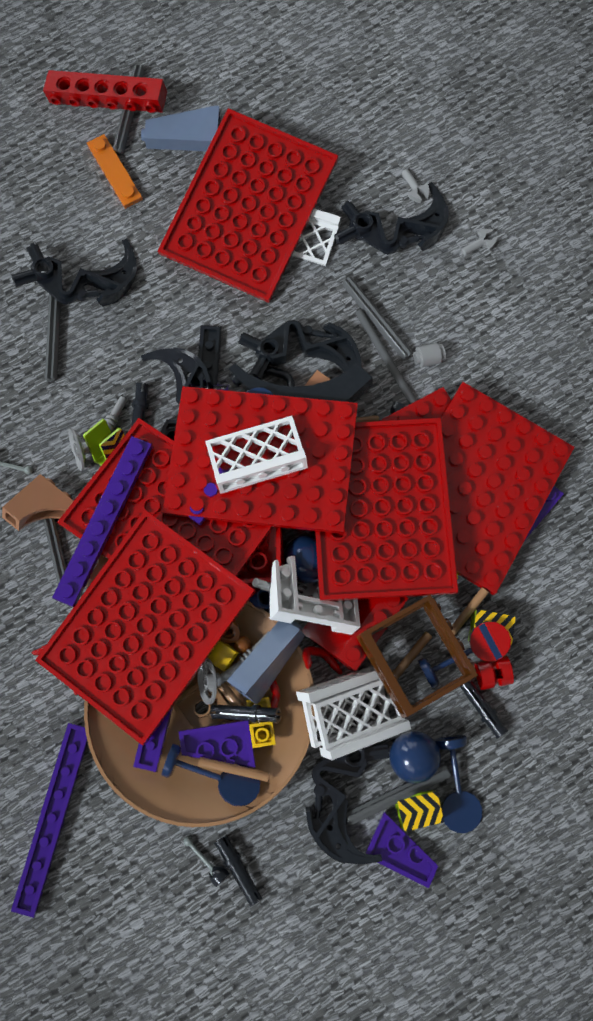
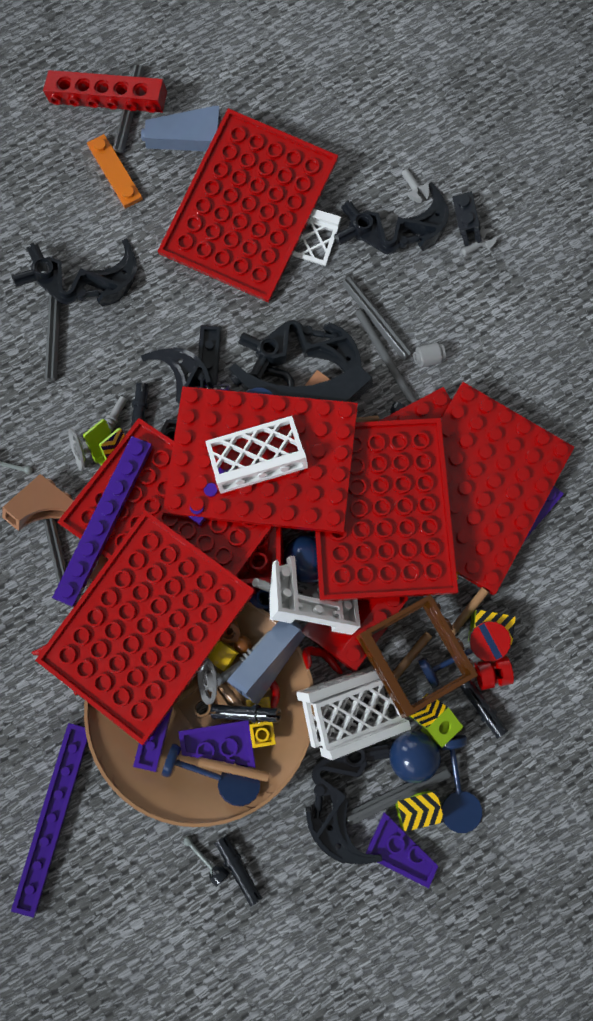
none -> lime piece [410,693,463,748]
none -> black hinge [452,191,482,247]

